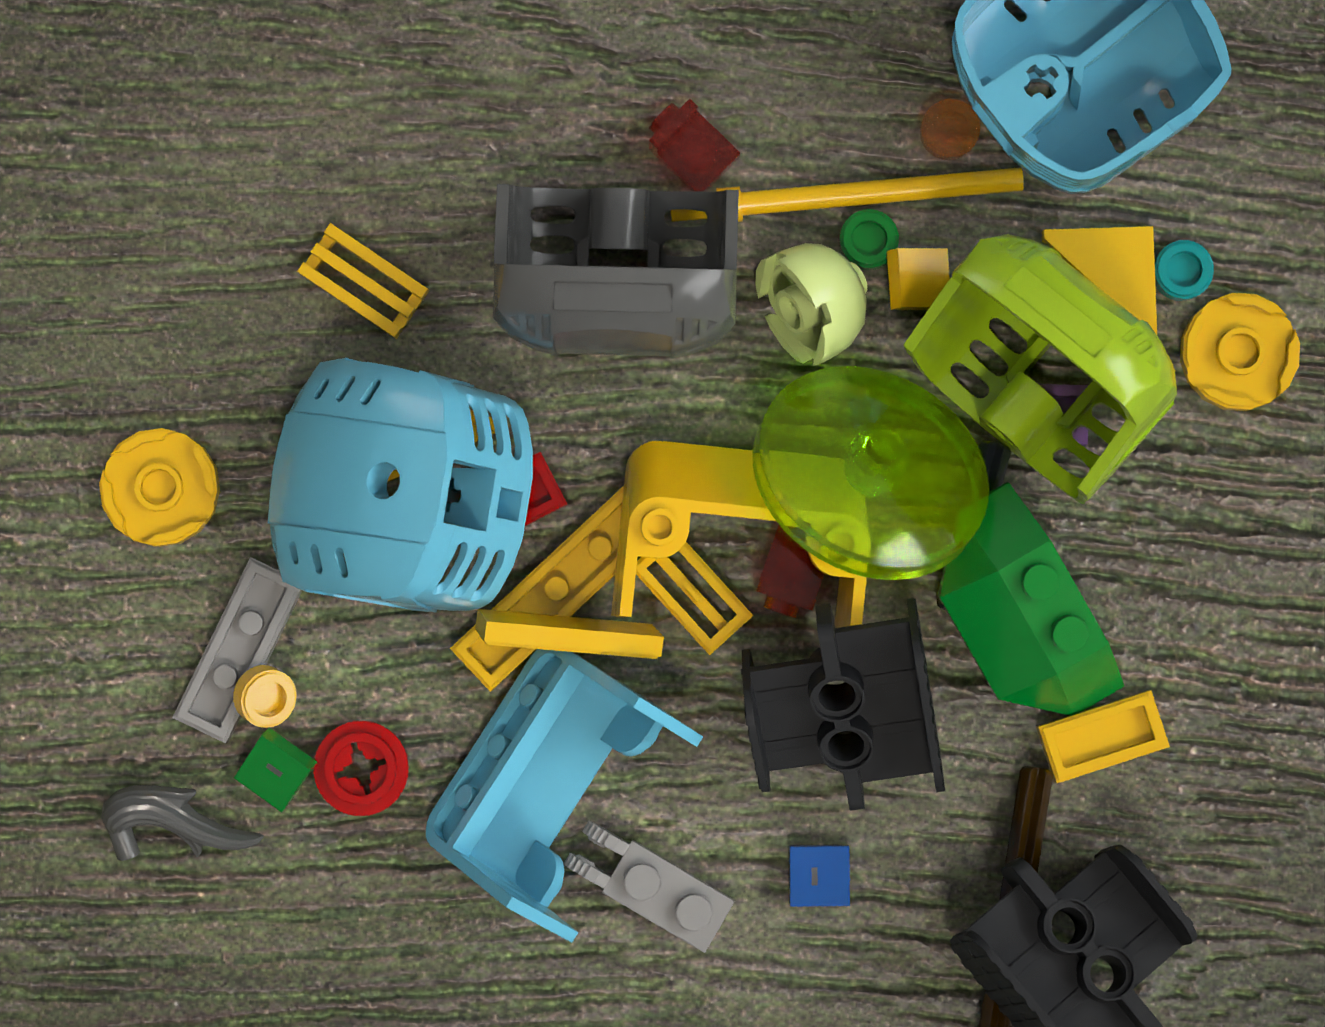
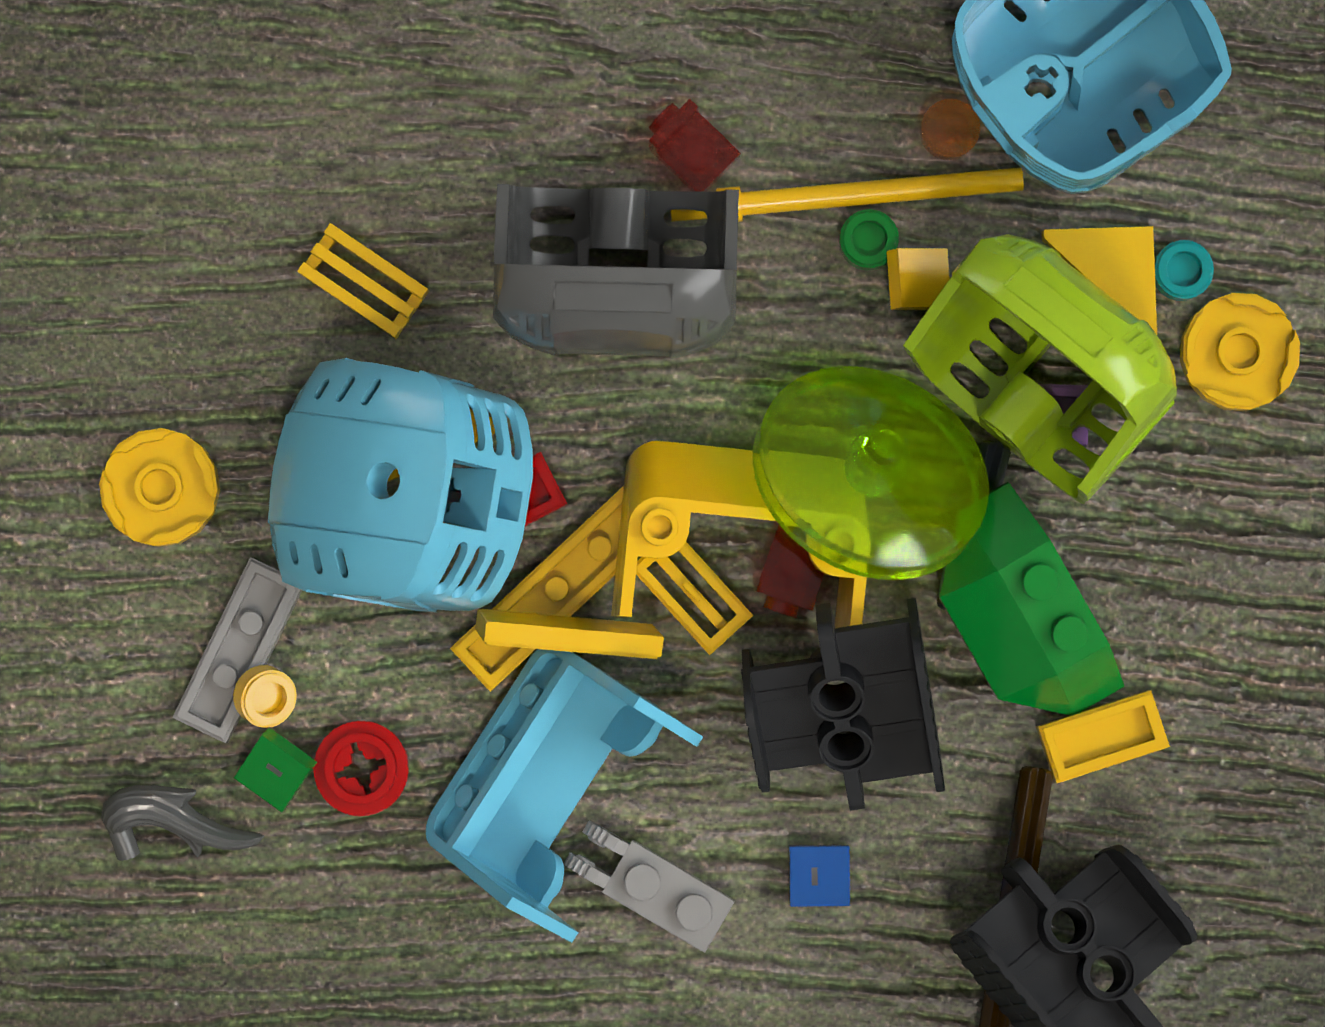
yellowish green cylinder [755,243,867,366] -> none

